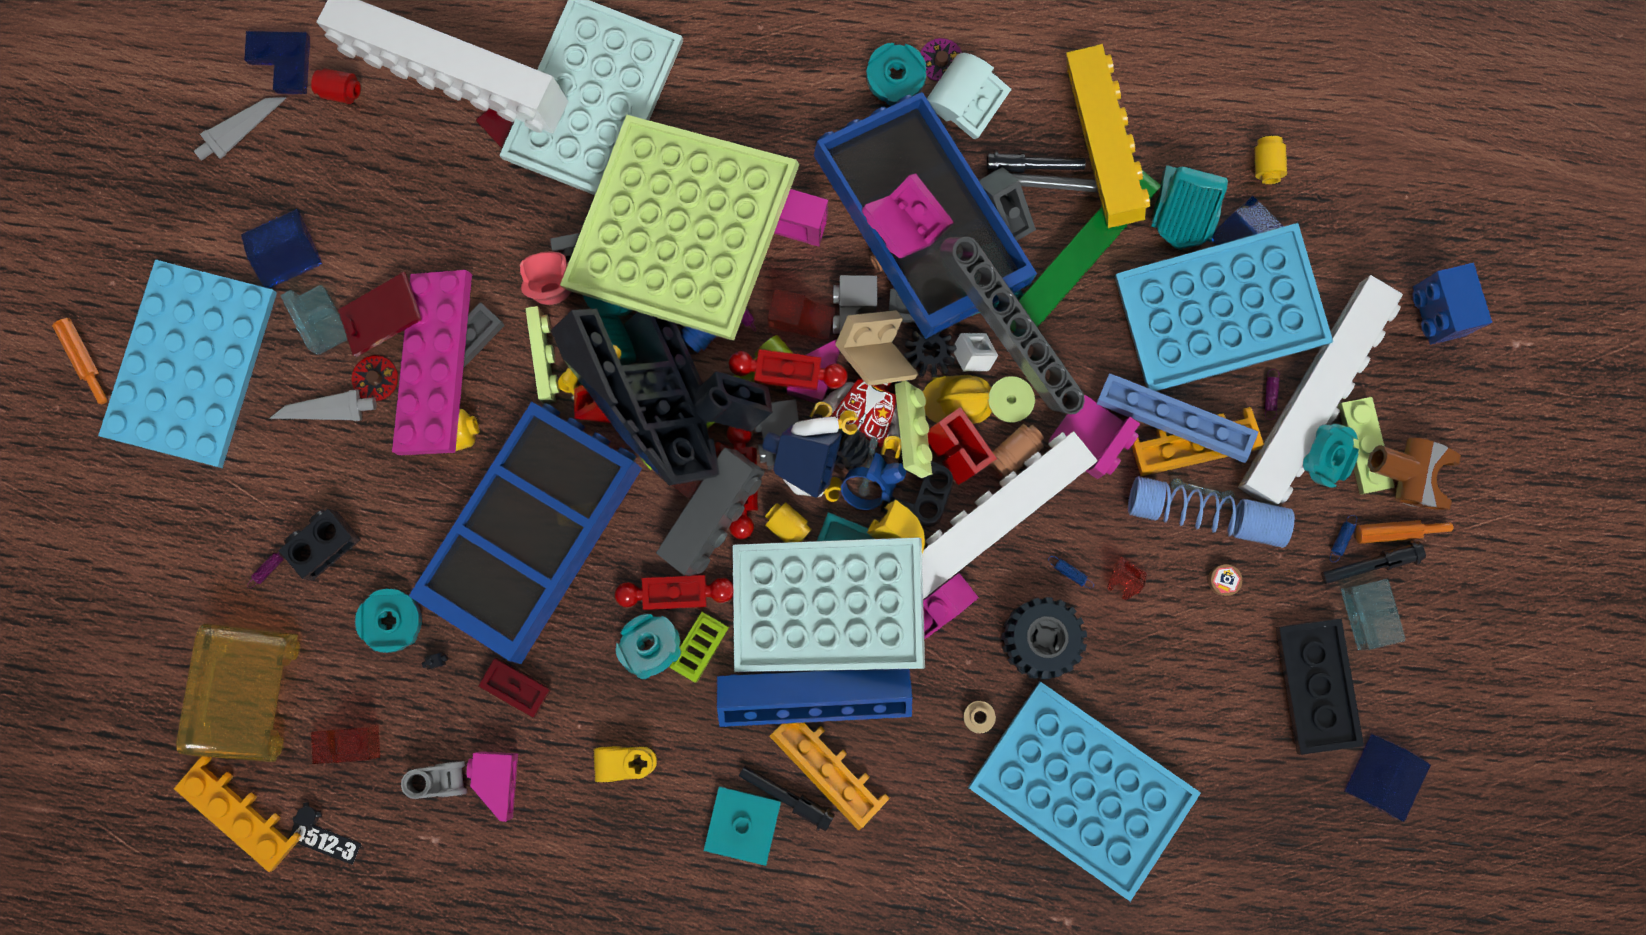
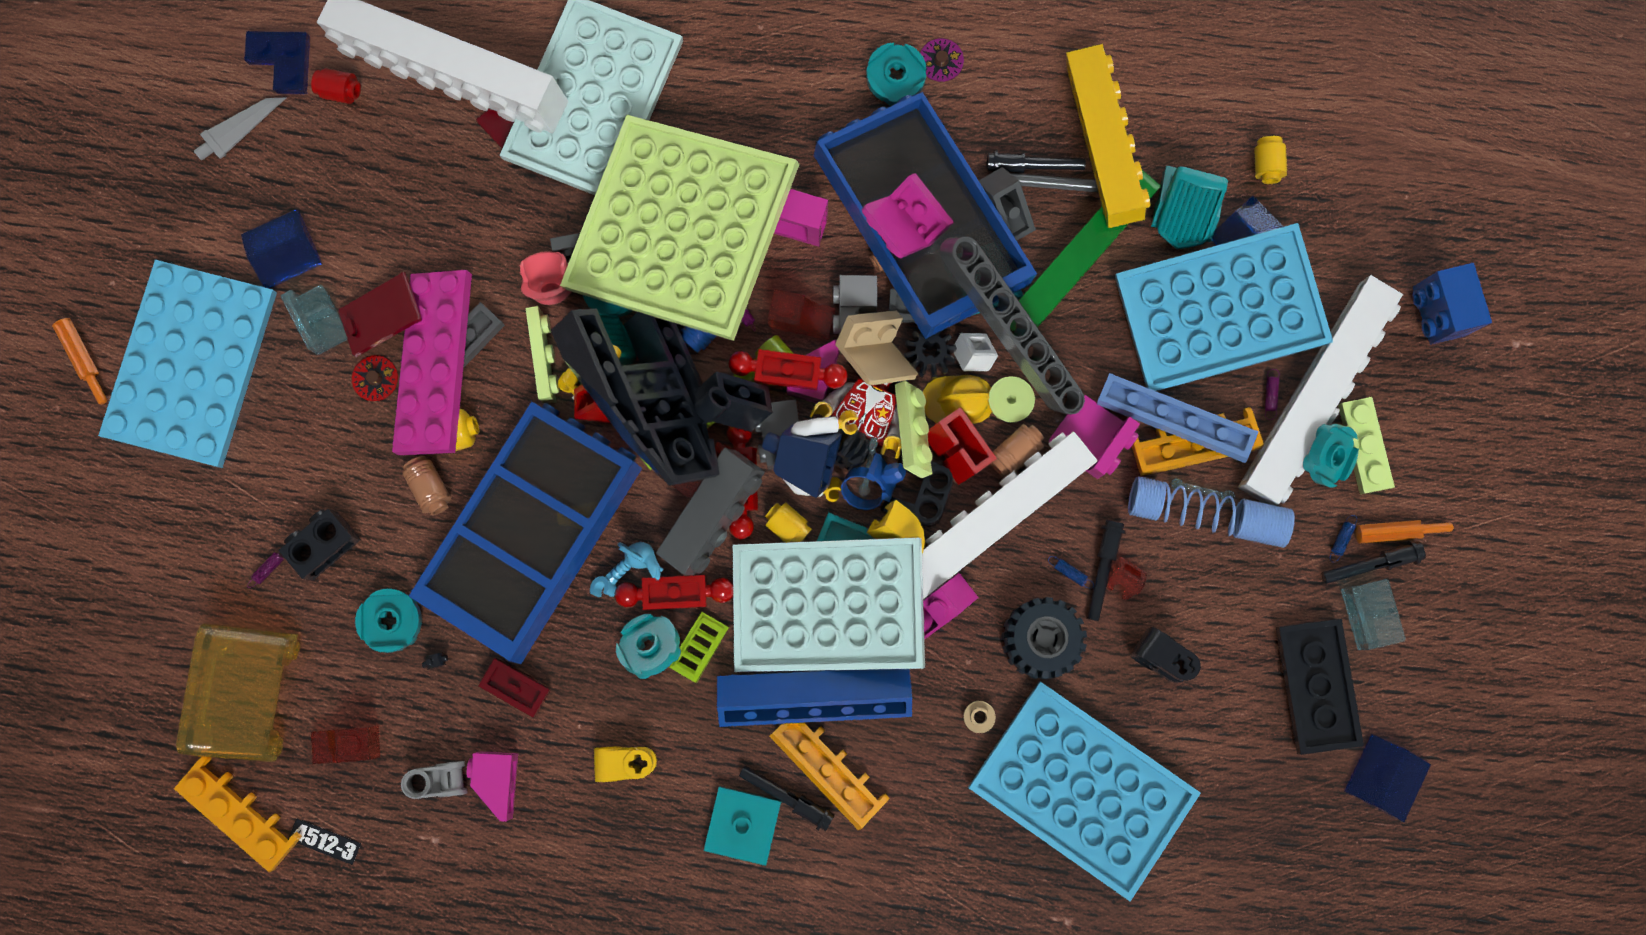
light grey bar [269,390,377,421] -> none
black piece [293,802,322,831] -> none
light aqua brick [927,53,1011,139] -> none
tile [1208,564,1242,596] -> none
dark orange connector [1368,438,1461,510] -> none
none -> nougat head [403,456,451,515]
none -> medium azure piece [590,542,664,597]
none -> black pin [1086,520,1126,622]
none -> black piece [1130,627,1201,683]

